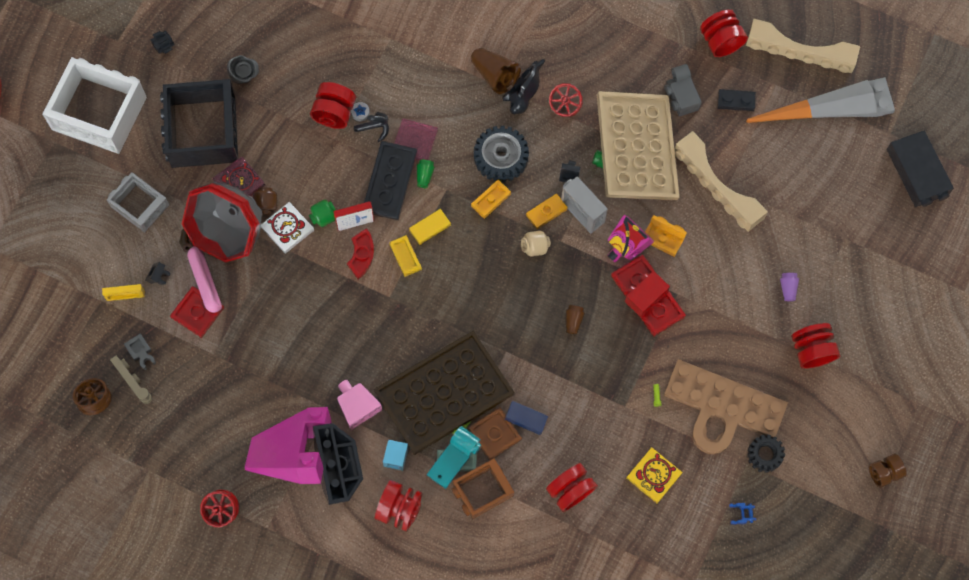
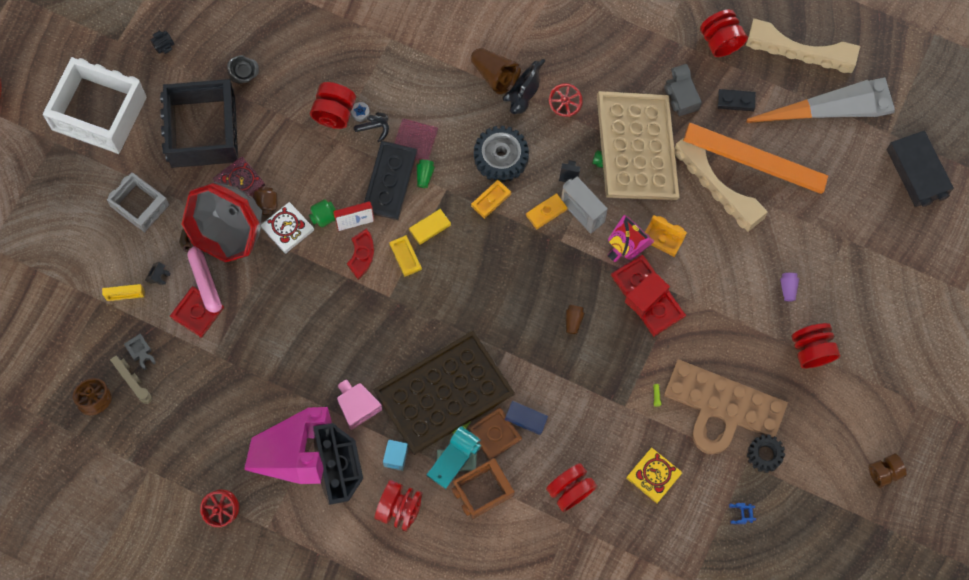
tan head [521,231,551,257] -> none
none -> orange tile [683,123,828,194]

